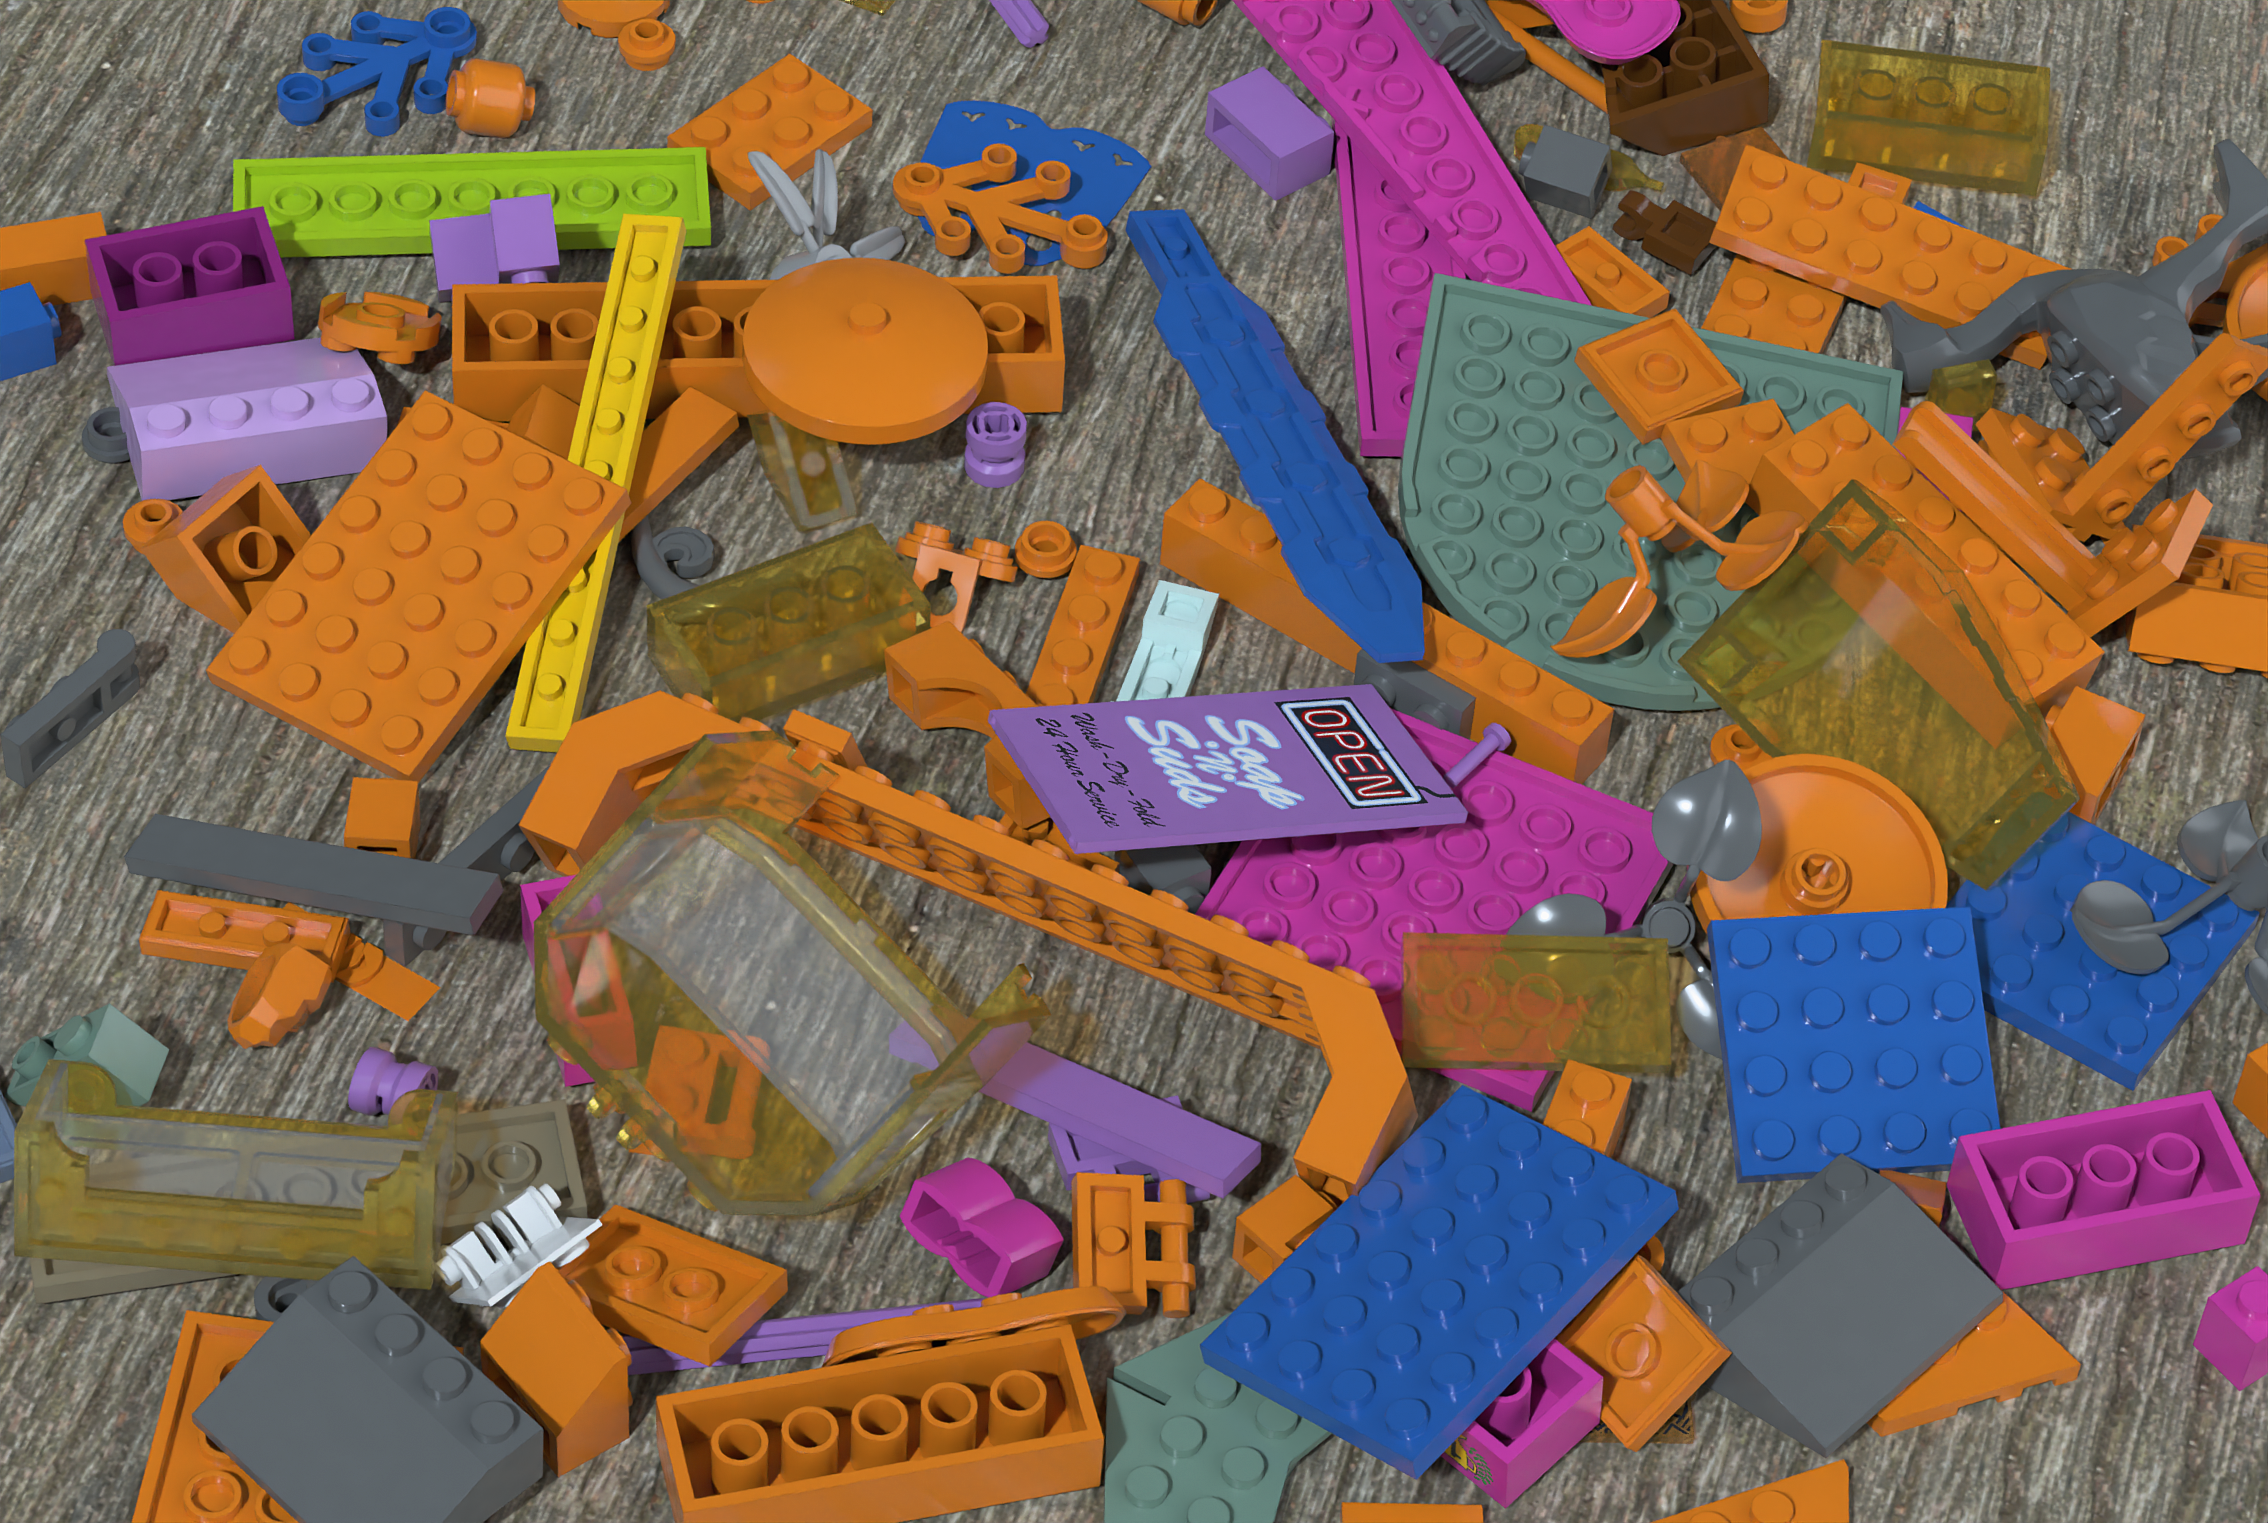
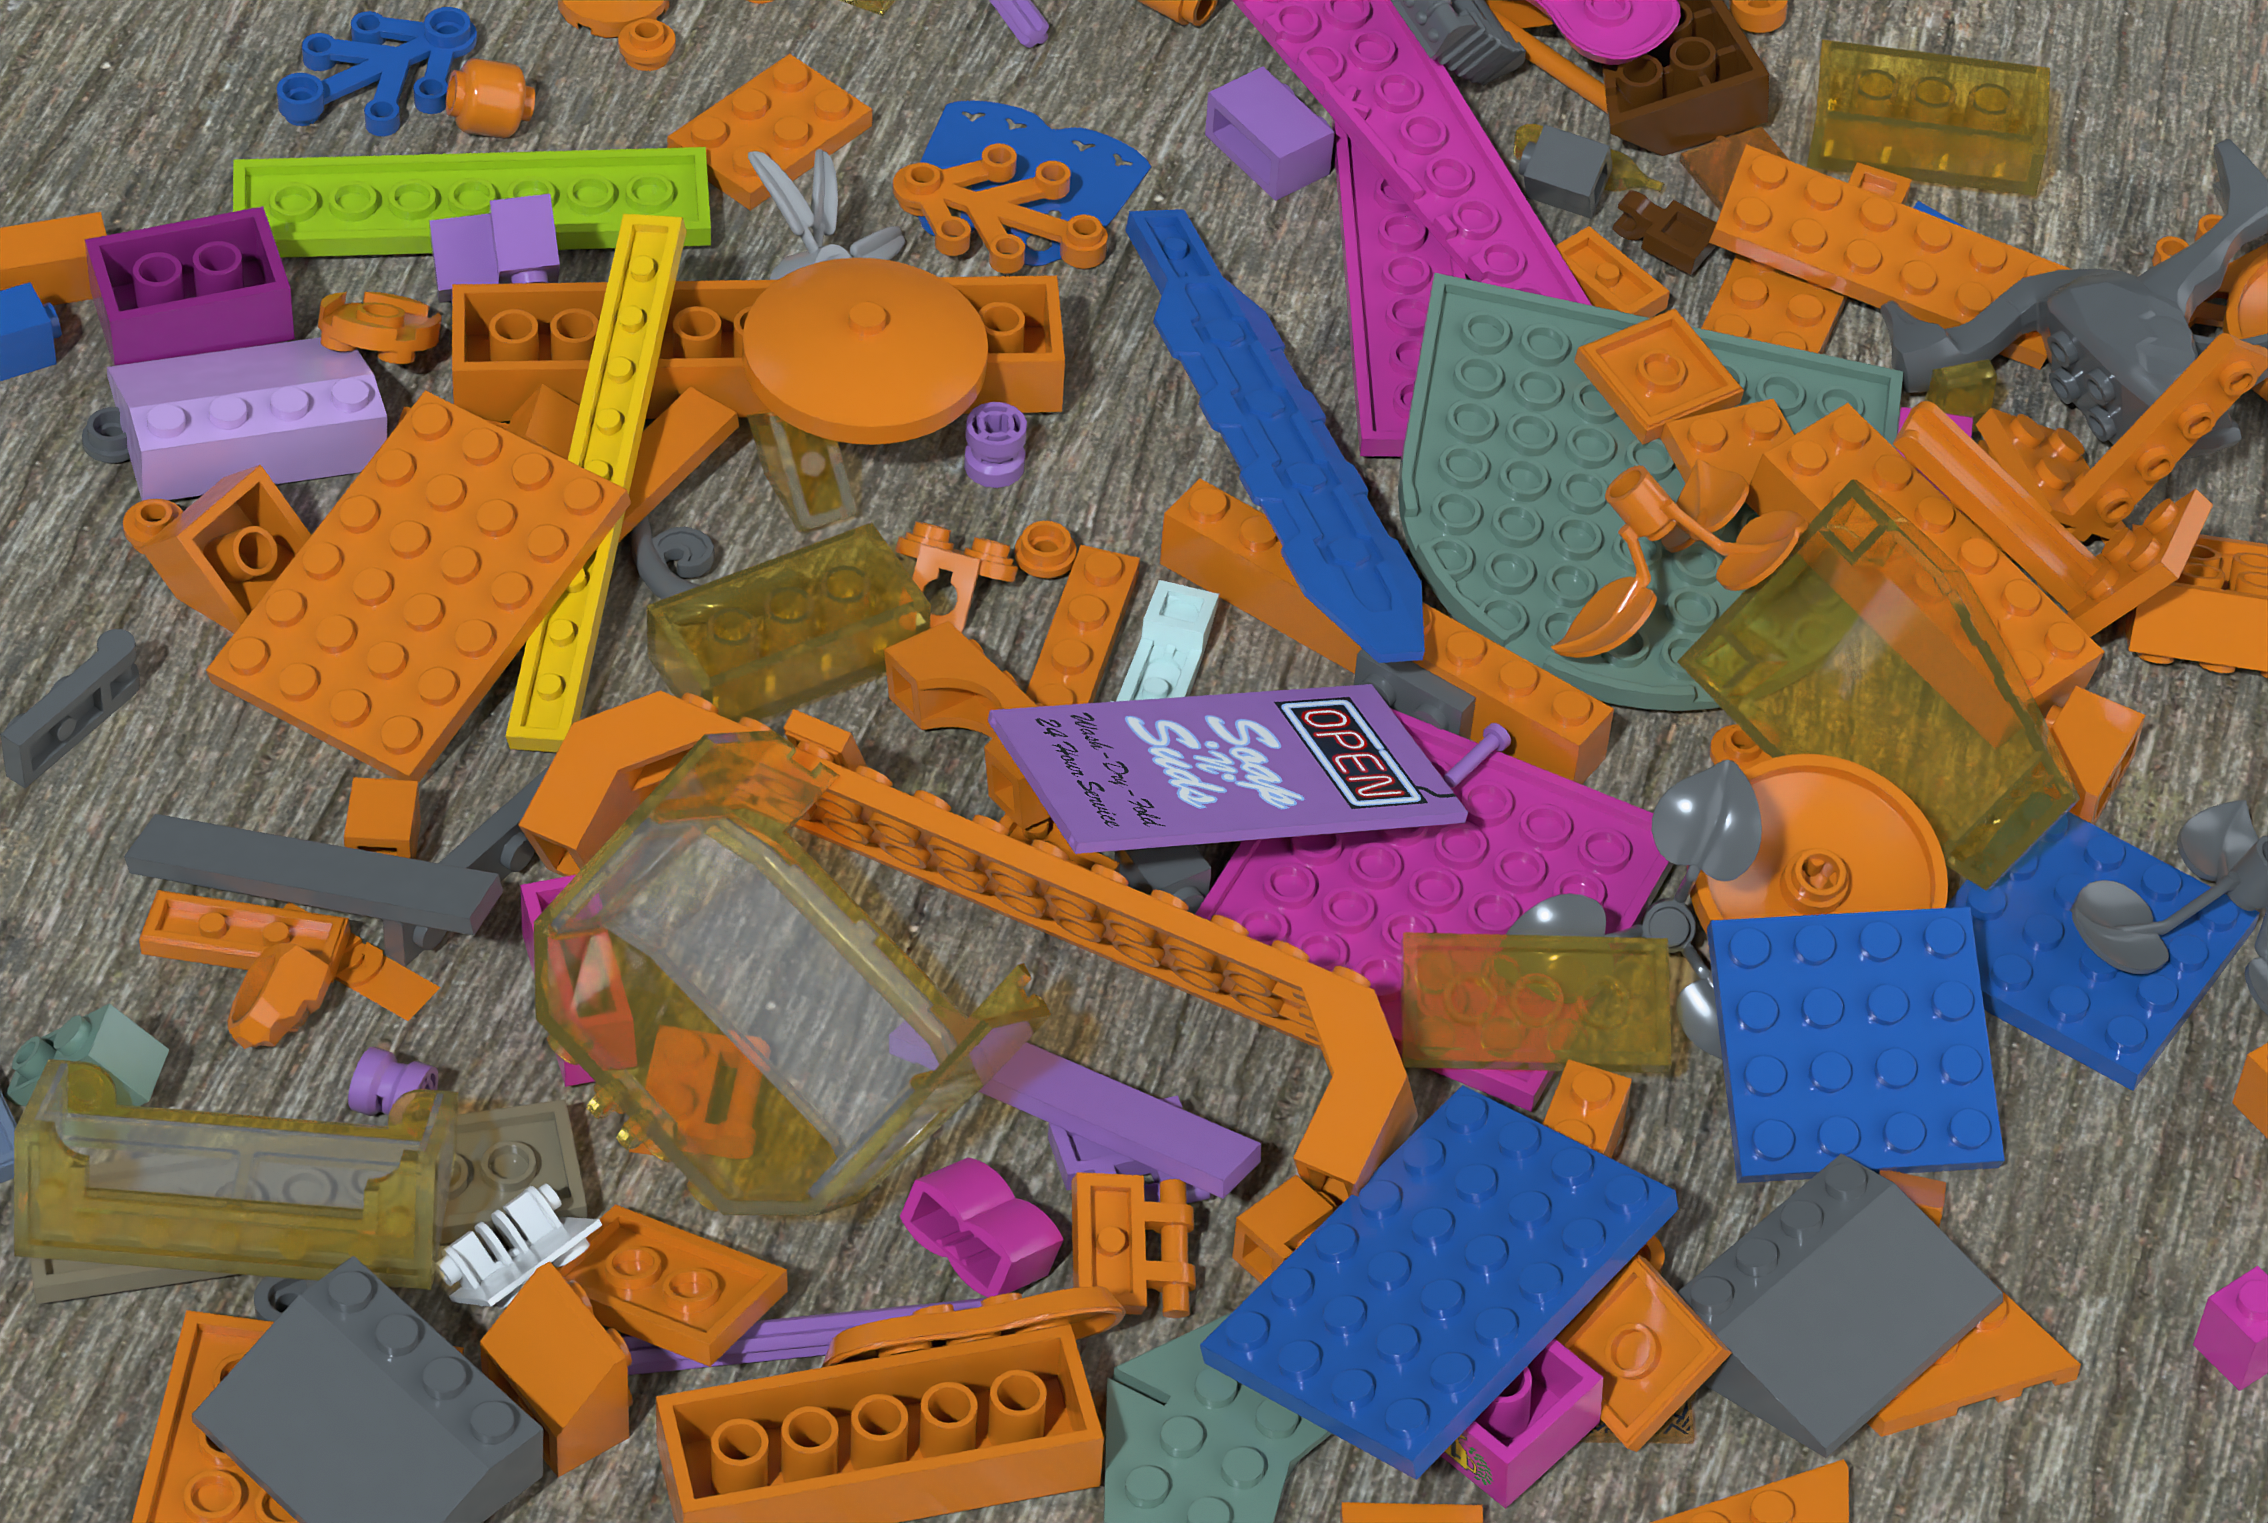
dark pink brick [1947,1090,2261,1290] -> none

